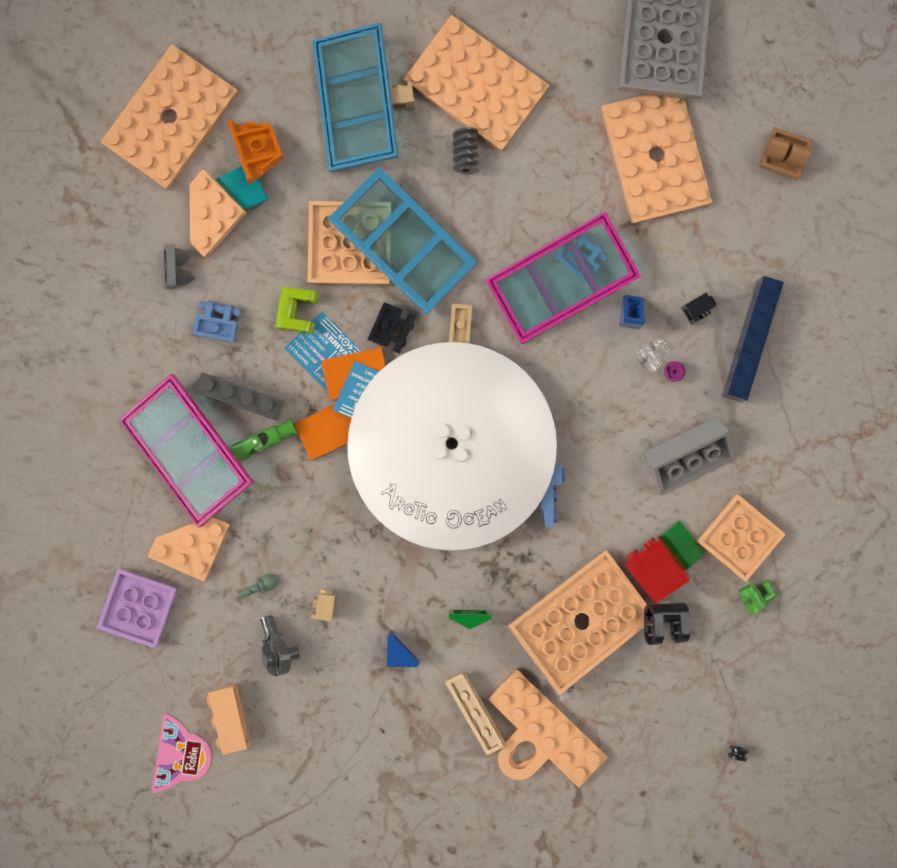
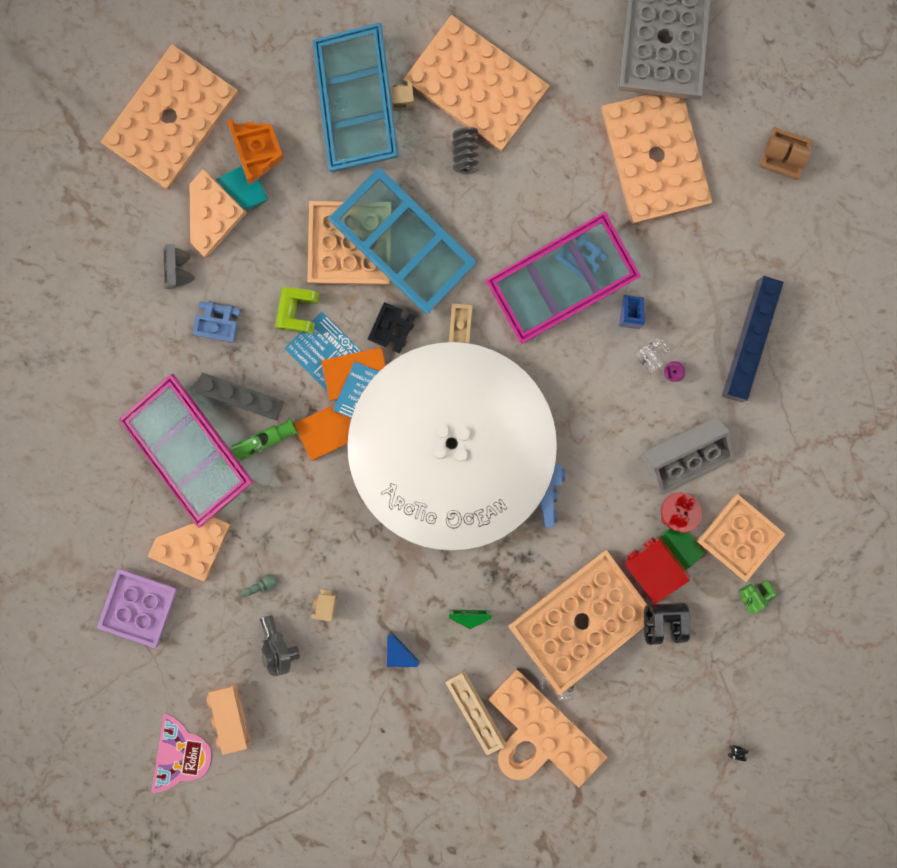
black brick [681,292,716,325] -> none
none -> plate [661,492,702,533]

